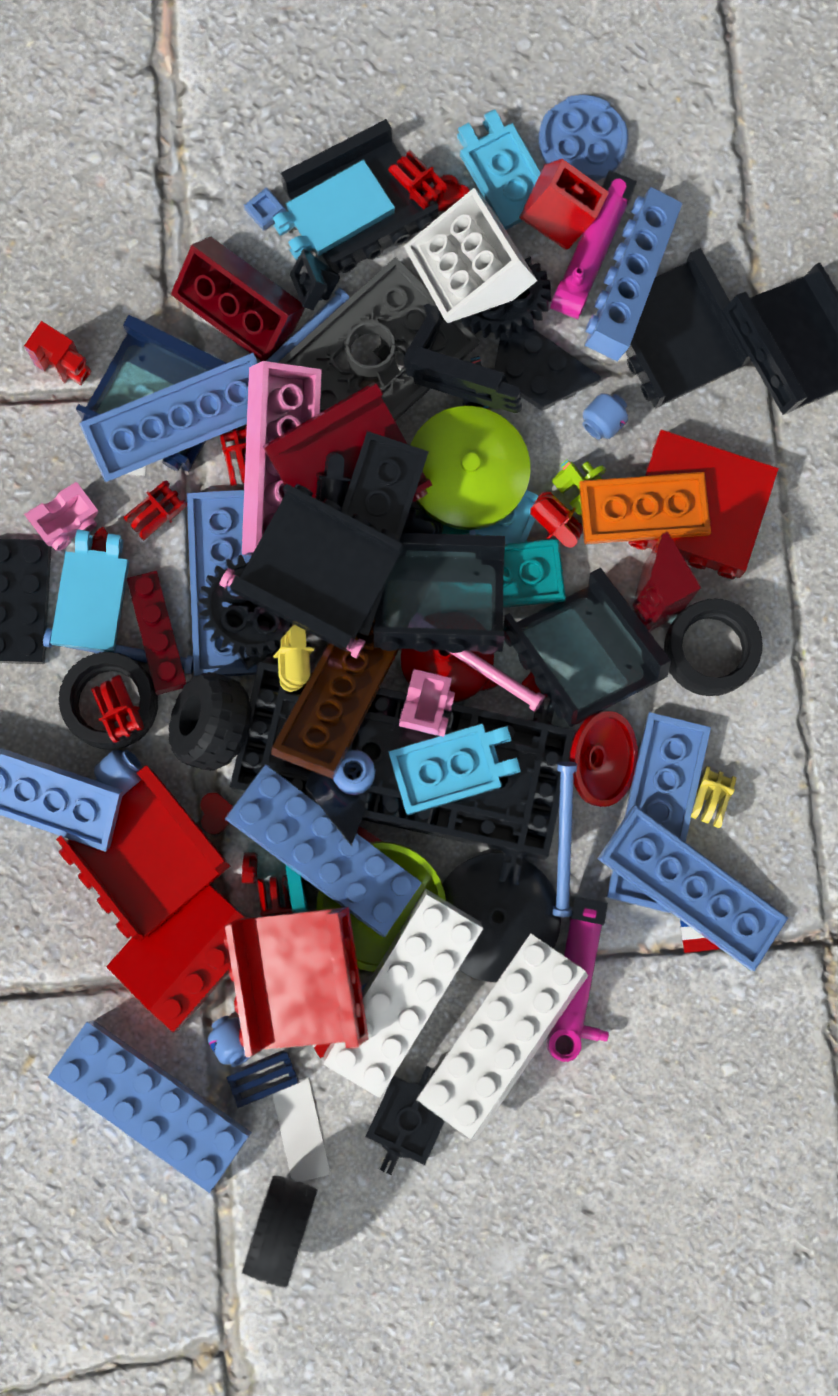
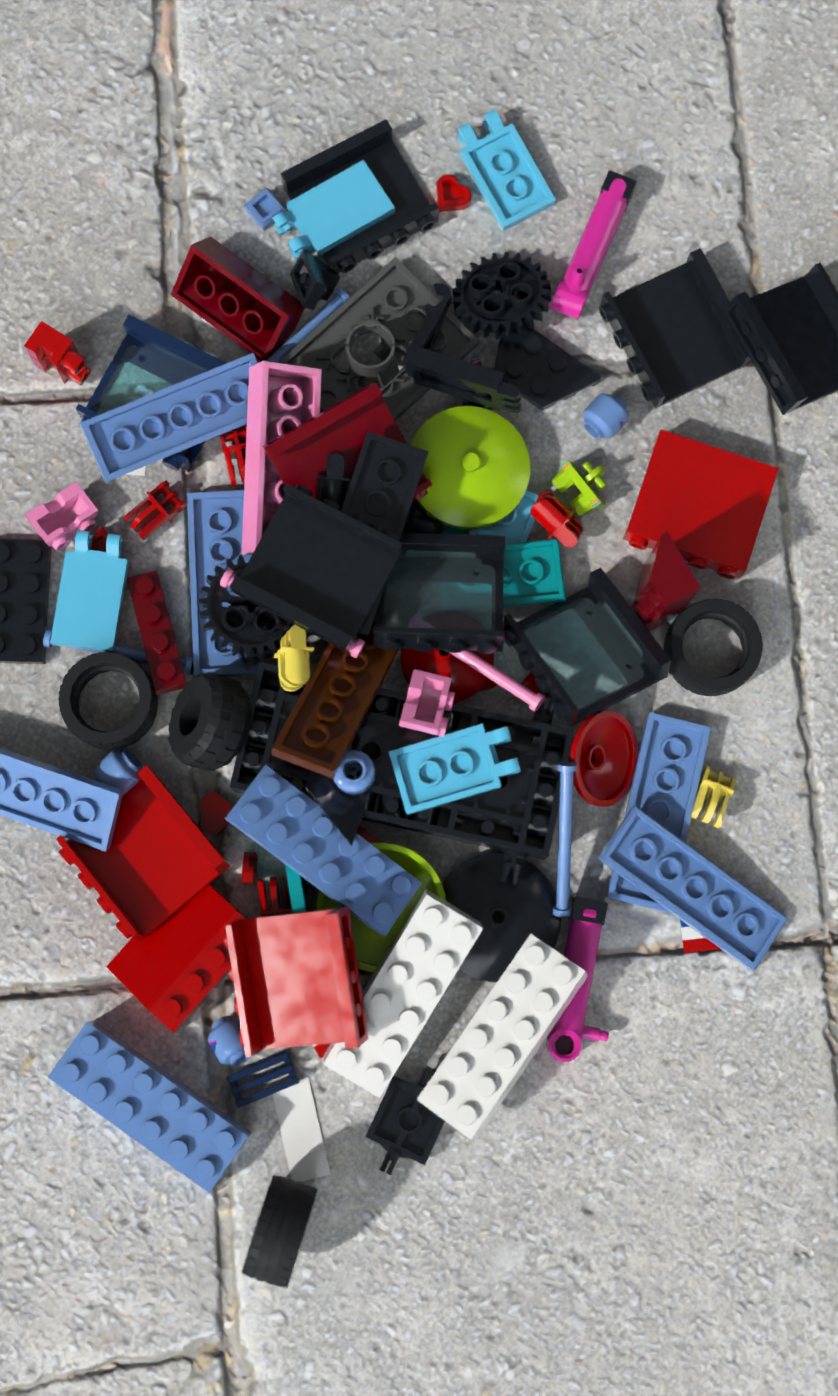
red arm [91,675,144,743] -> none
red arm [388,150,448,209] -> none
white slope [404,188,537,323] -> none
red slope [519,159,609,250] -> none
medium blue tile [538,95,628,181] -> none
orange tile [579,472,711,544] -> none
medium blue brick [584,187,682,362] -> none

